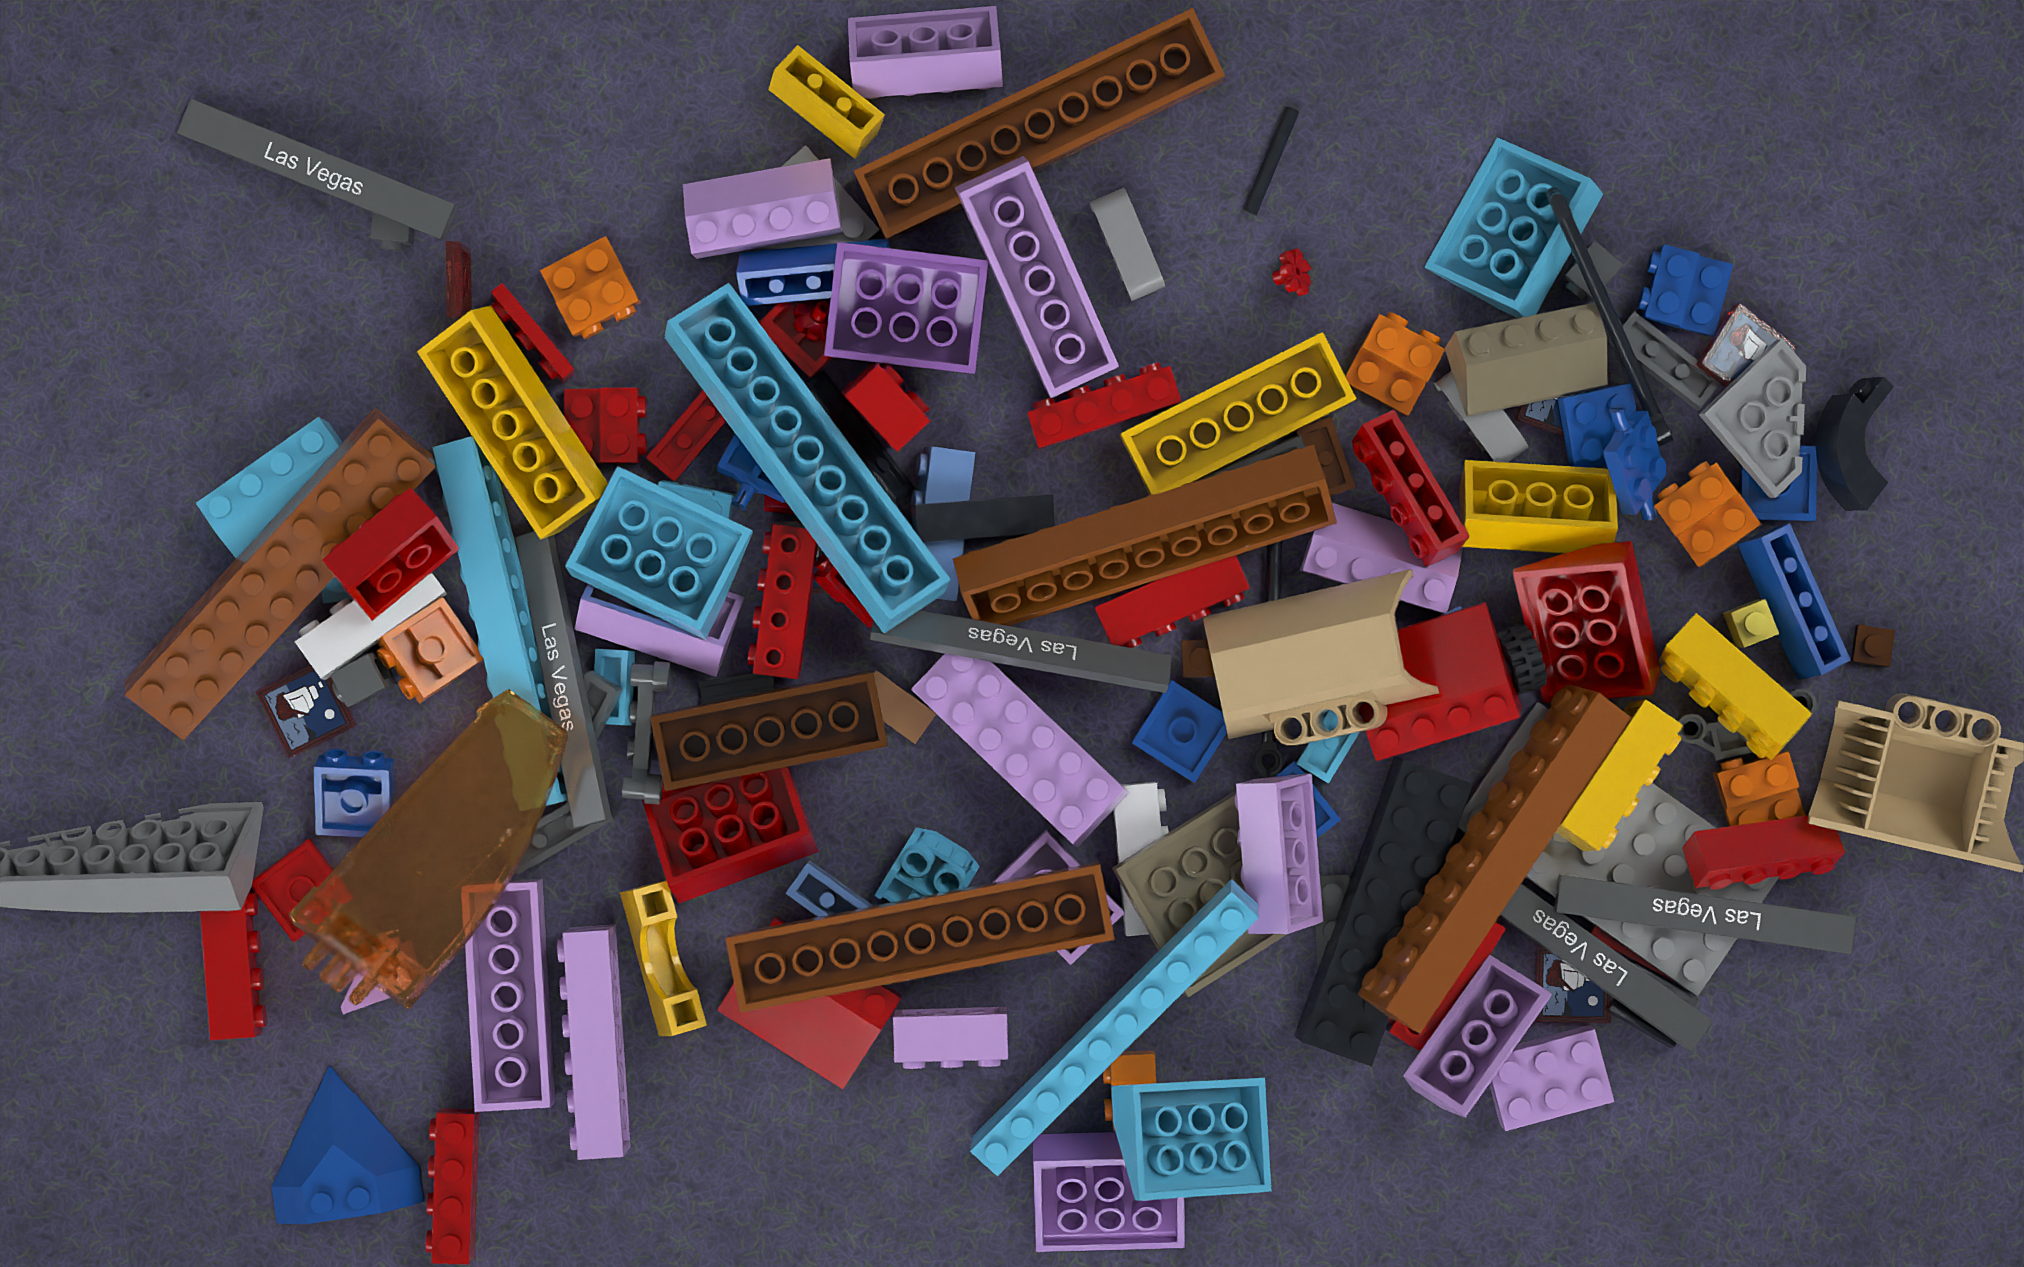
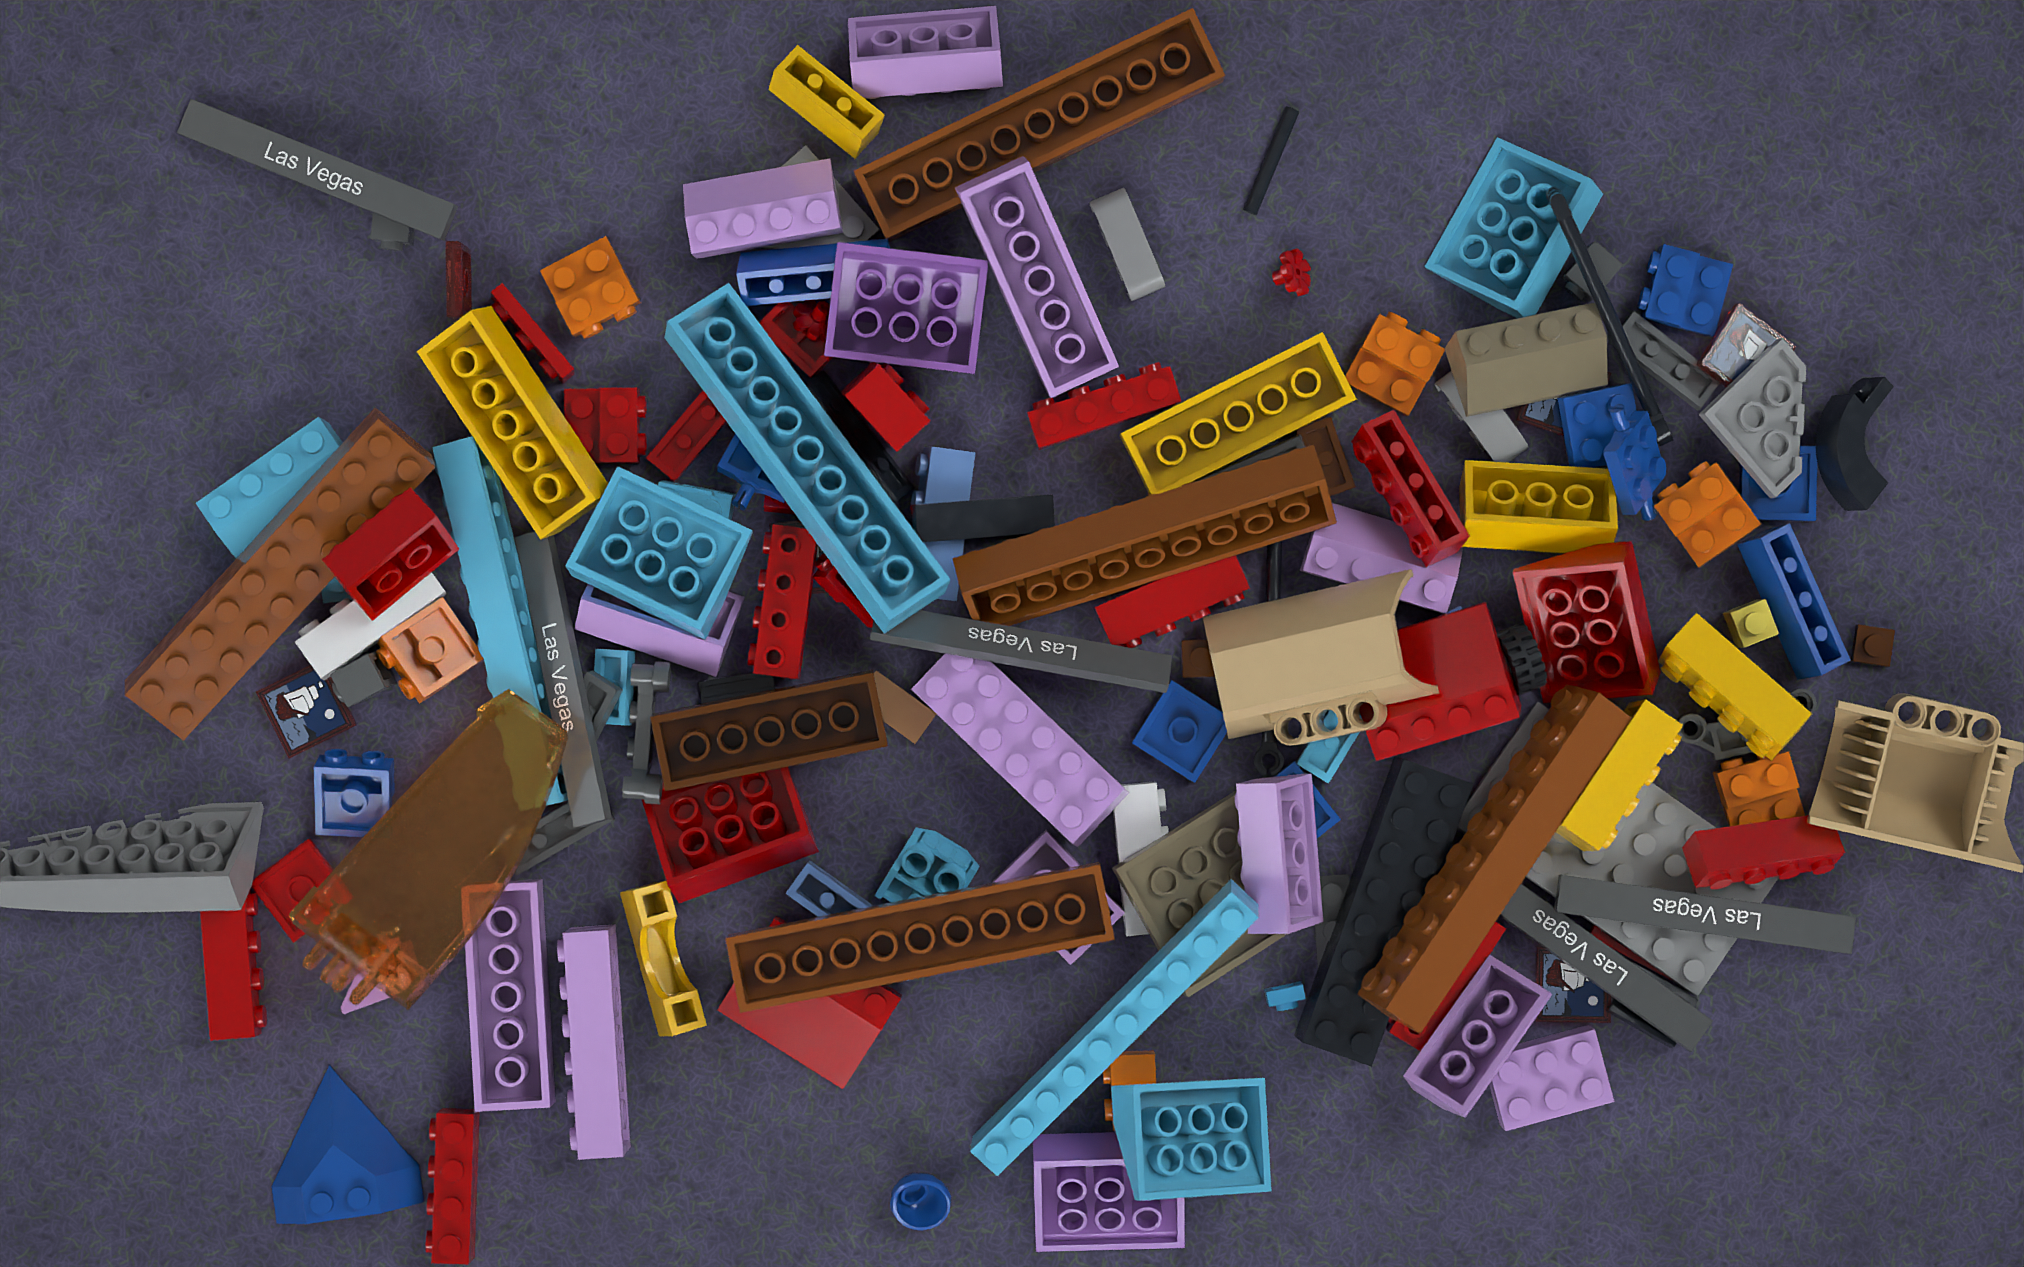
lavender brick [893,1007,1008,1069] -> none
none -> blue piece [890,1173,951,1230]
none -> dark azure plate [1264,981,1306,1011]

